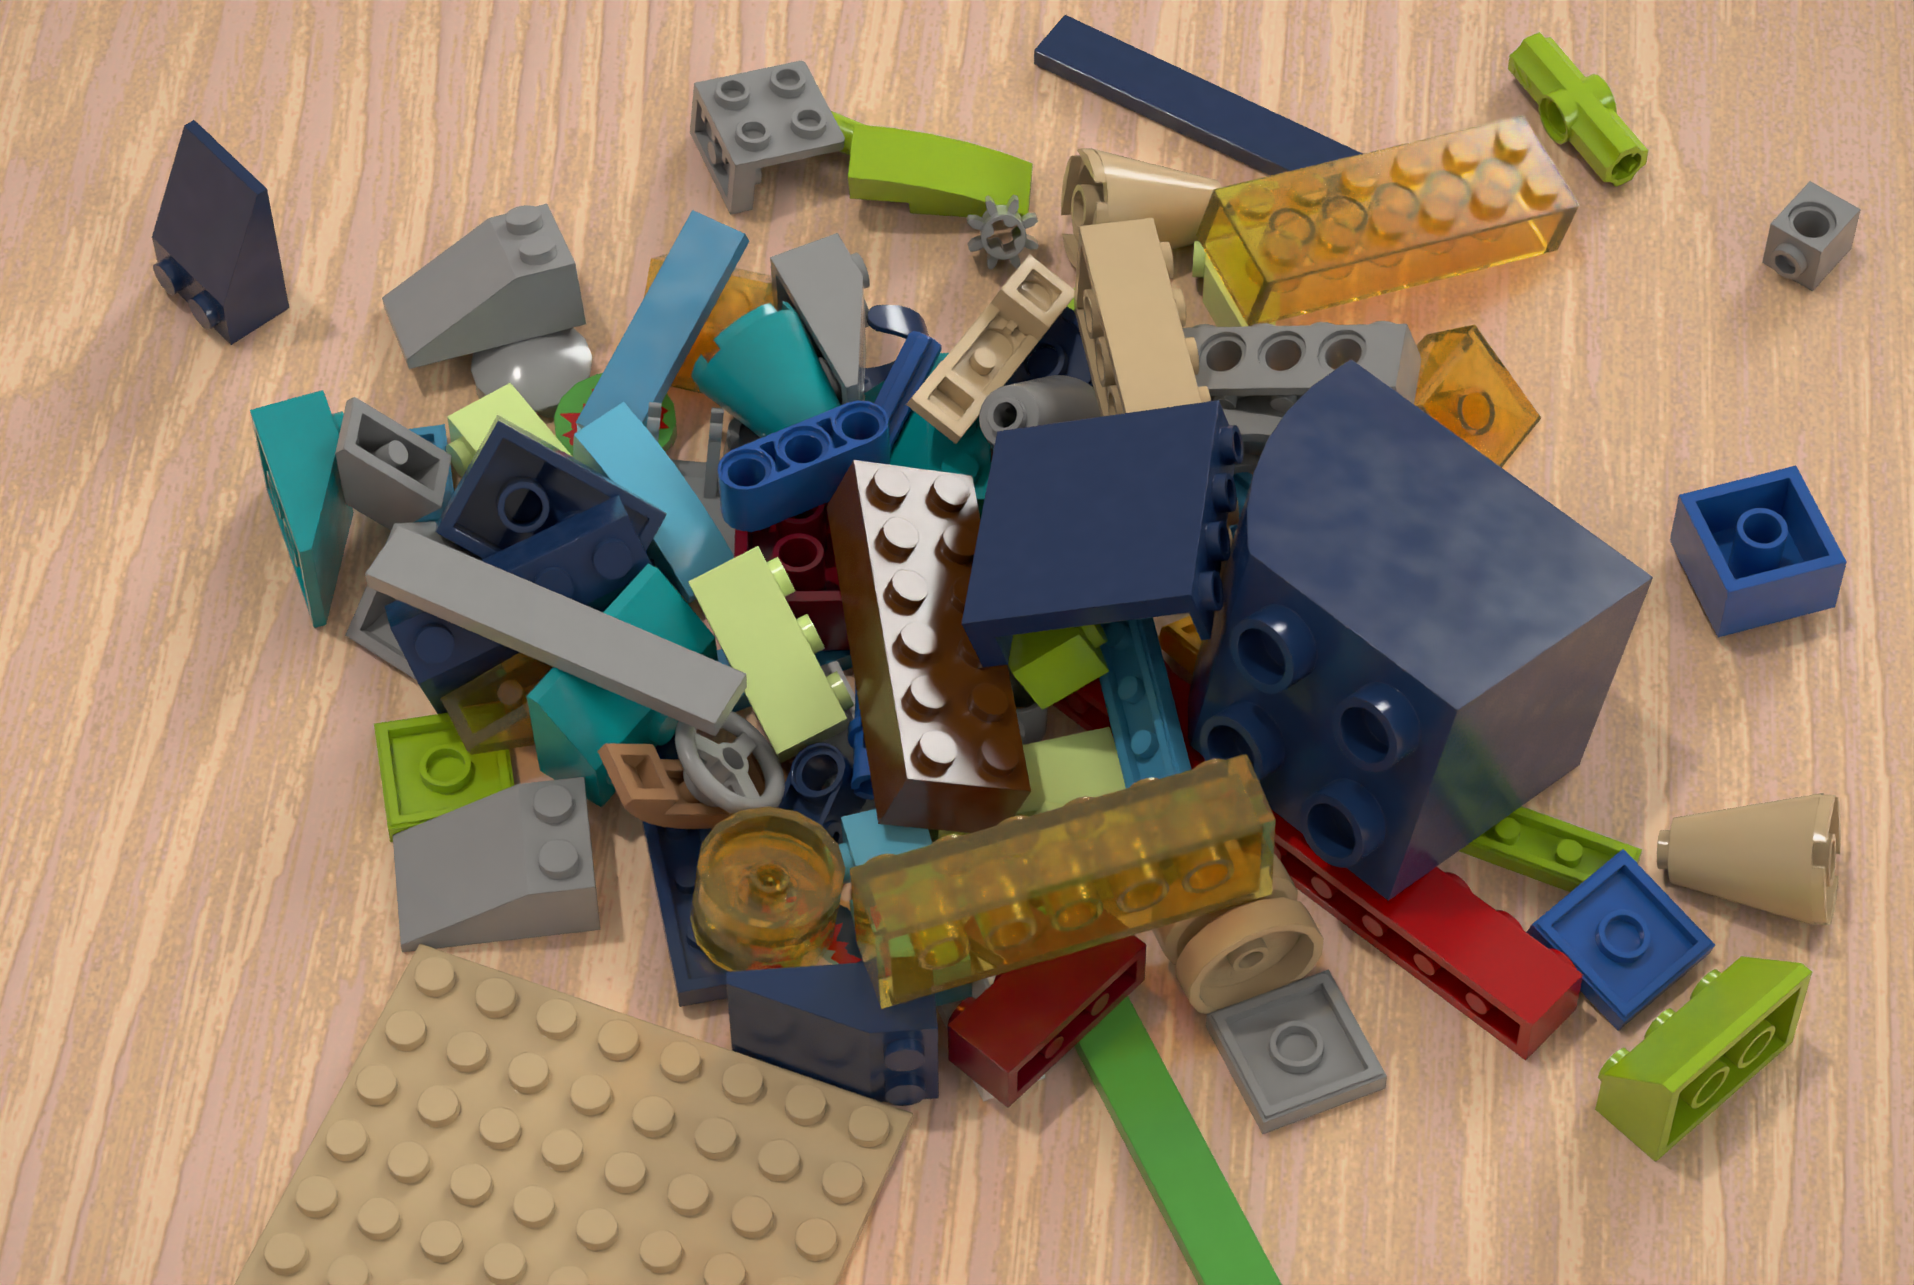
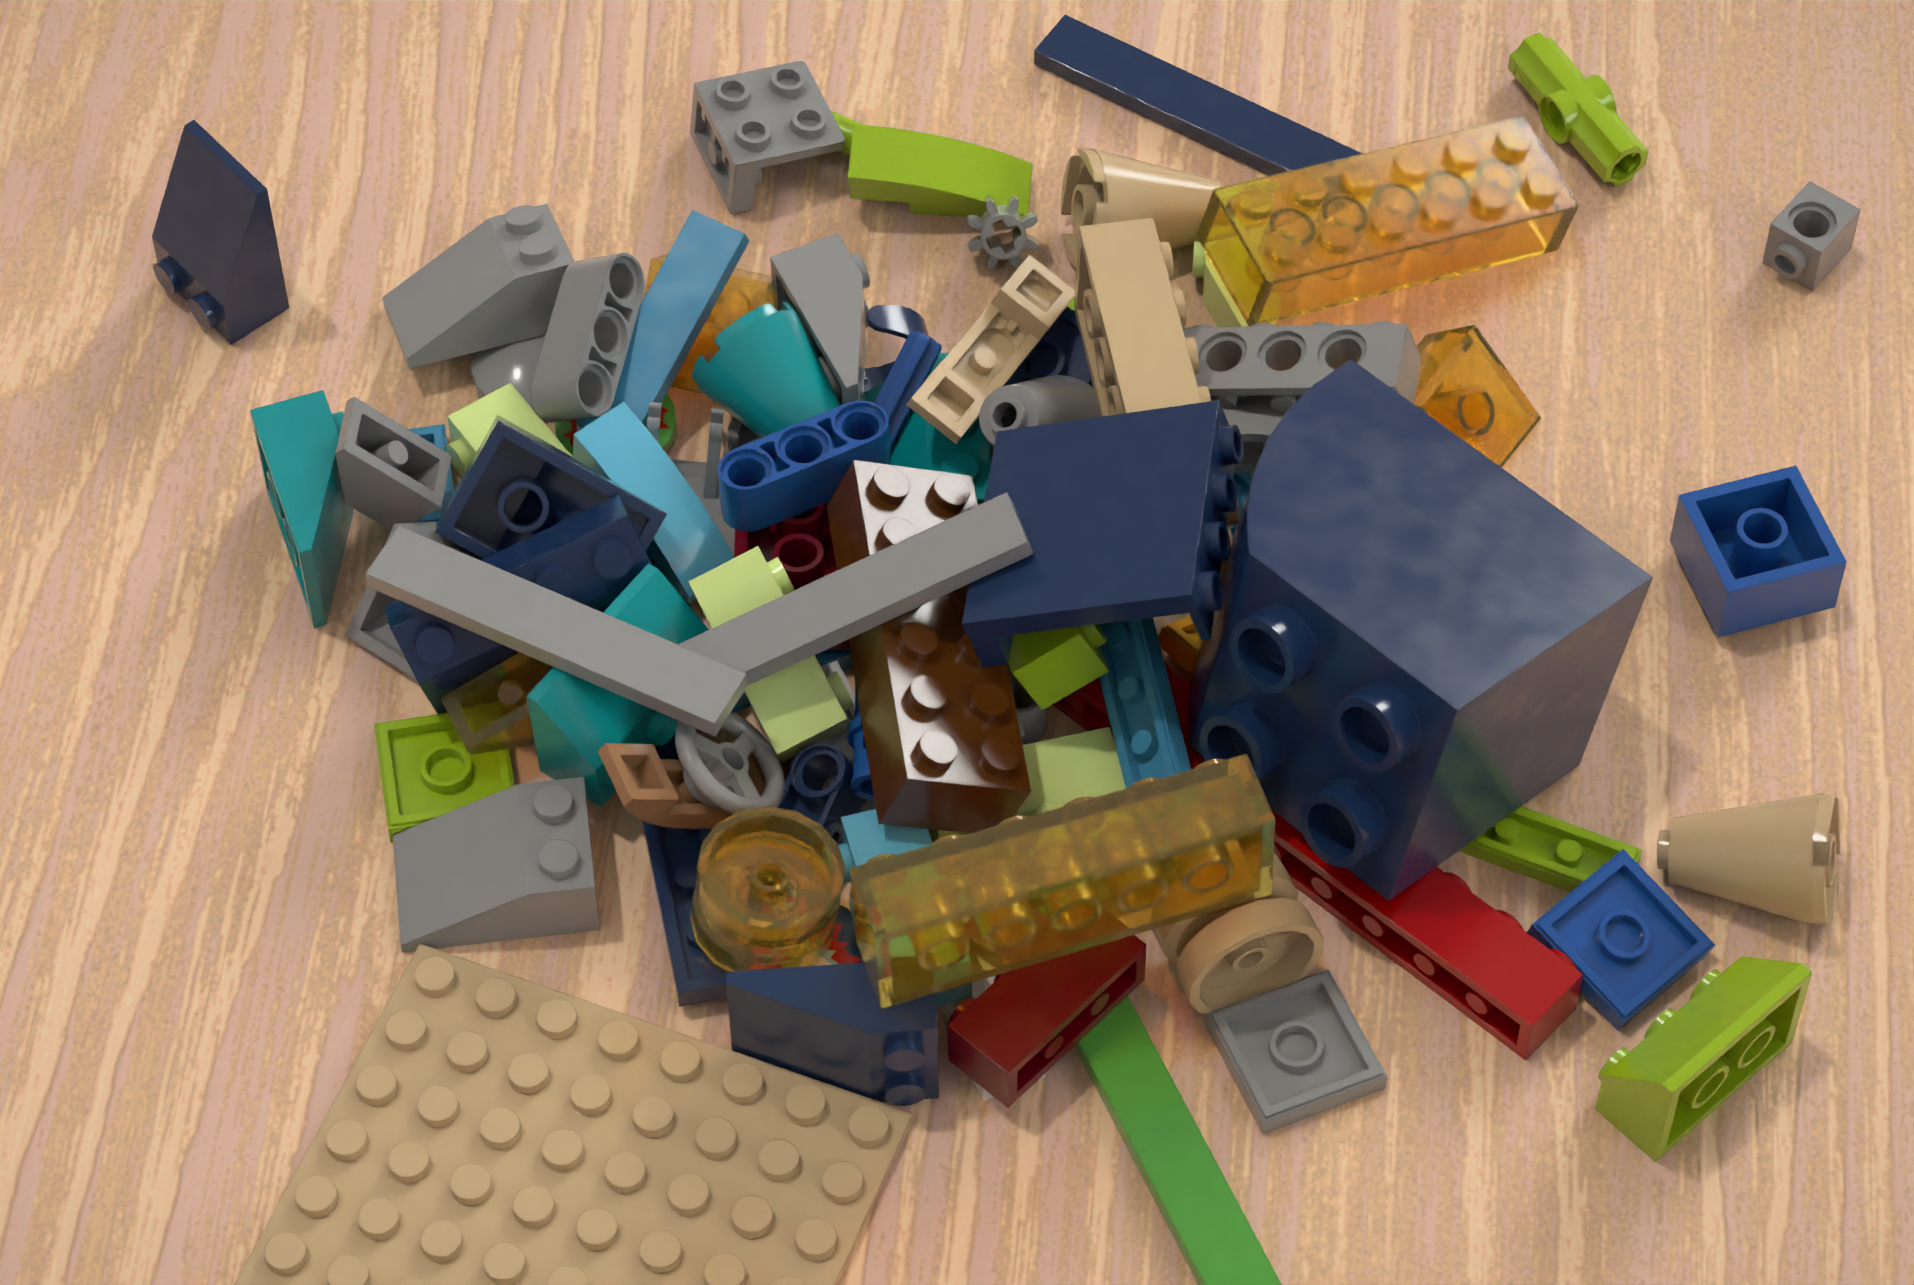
none -> light grey beam [530,253,645,423]
none -> light grey tile [673,492,1034,720]

